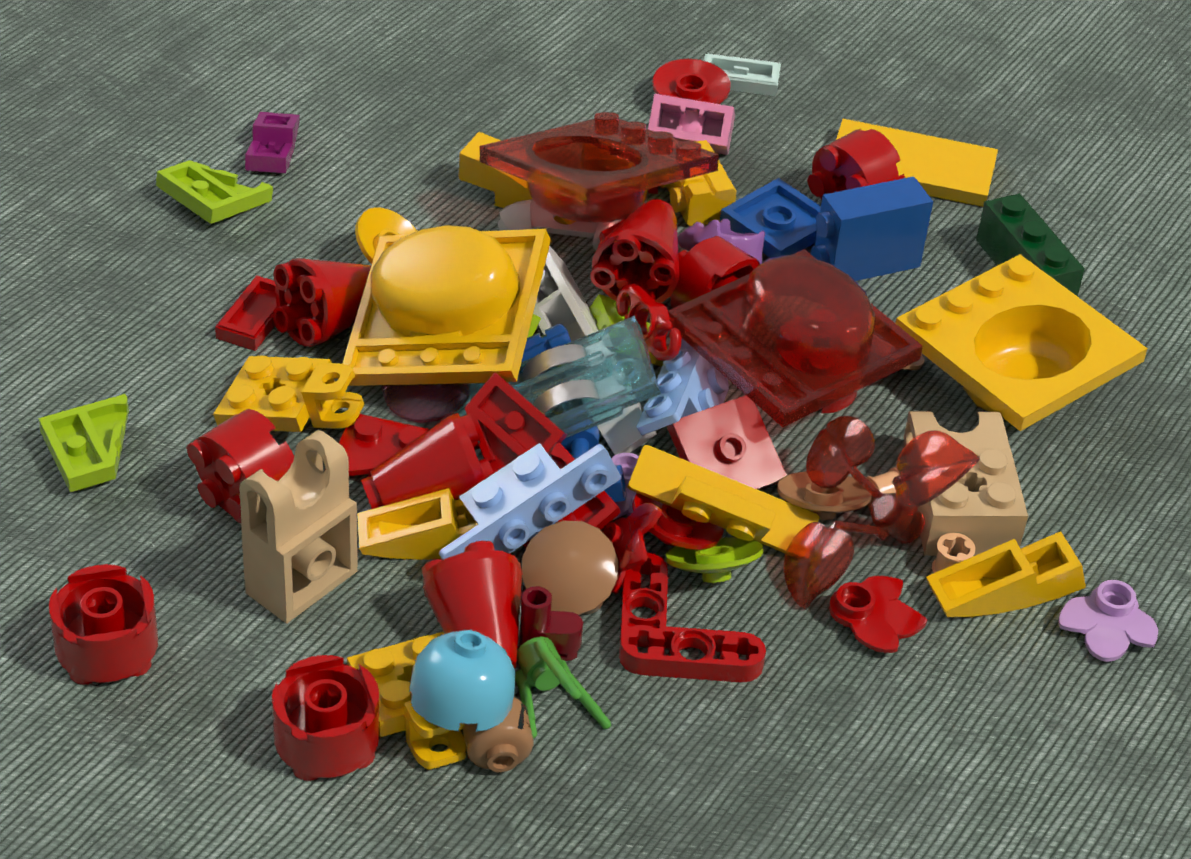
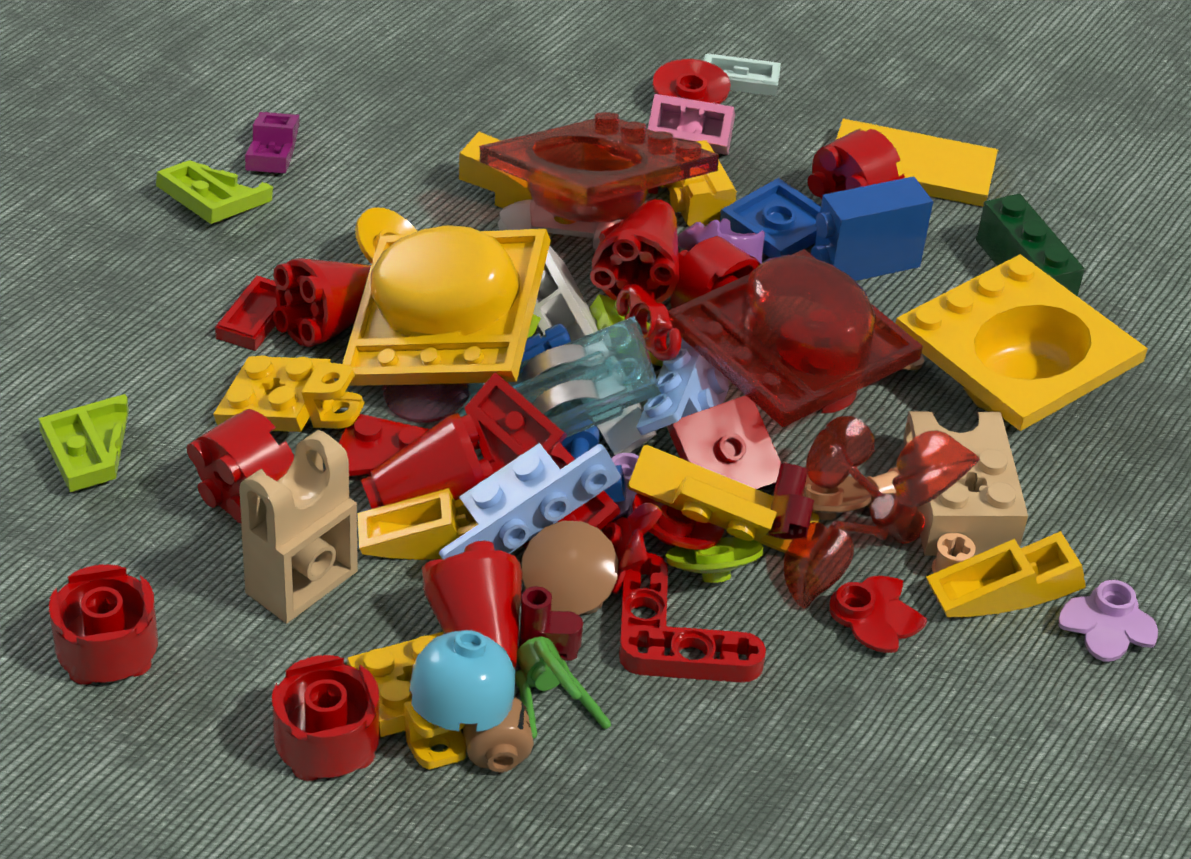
none -> dark red piece [766,463,814,540]

